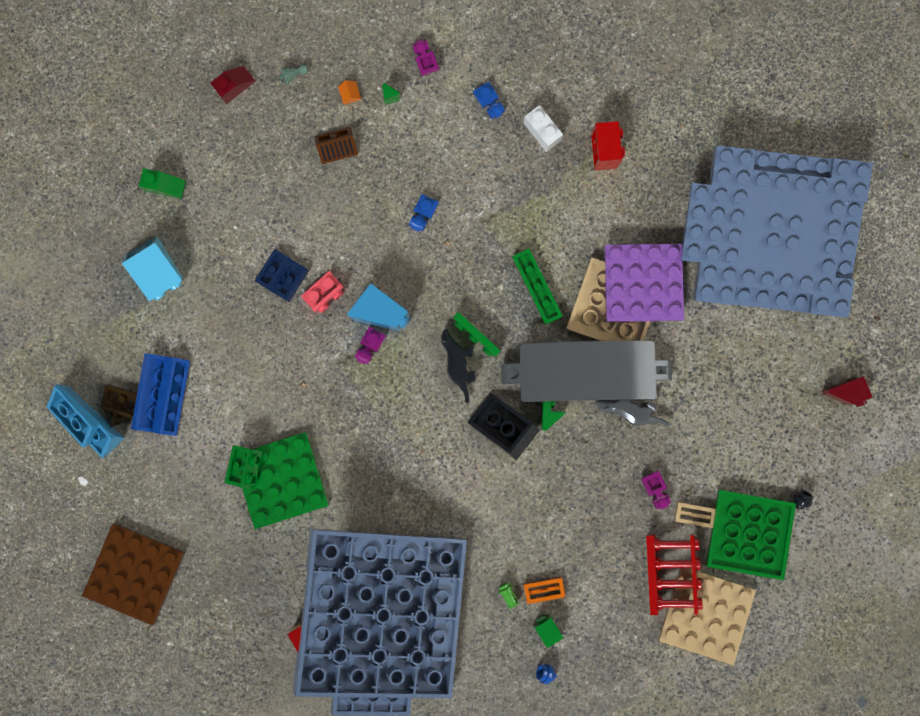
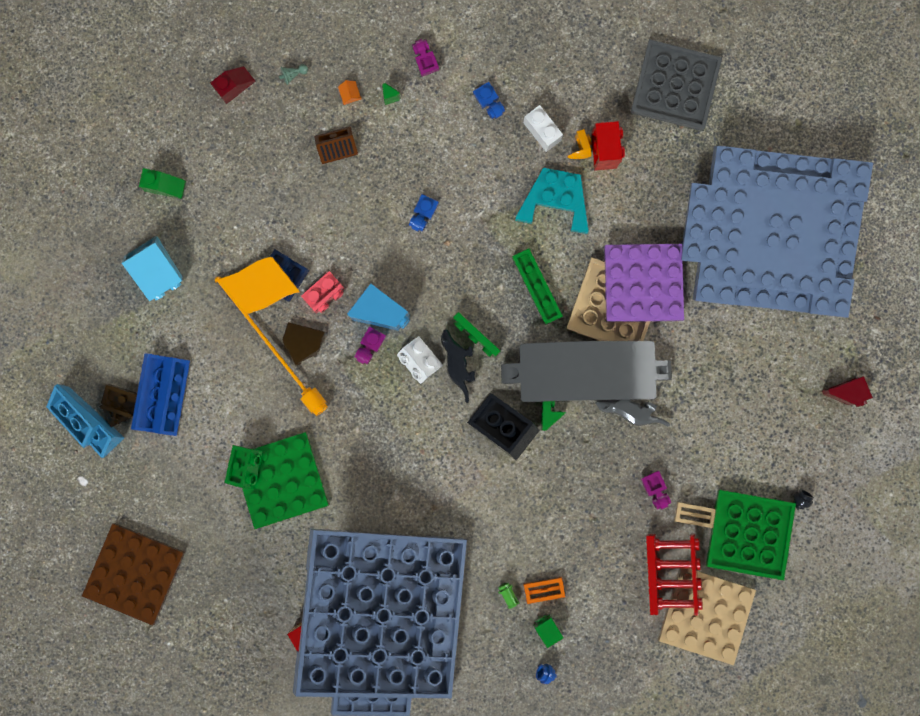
none -> light orange flag [215,257,328,416]
none -> dark brown slope [282,322,325,366]
none -> white bracket [397,336,443,384]
none -> teal wing [515,168,589,234]
none -> light orange plate [567,129,592,159]
none -> dark grey plate [630,39,722,131]

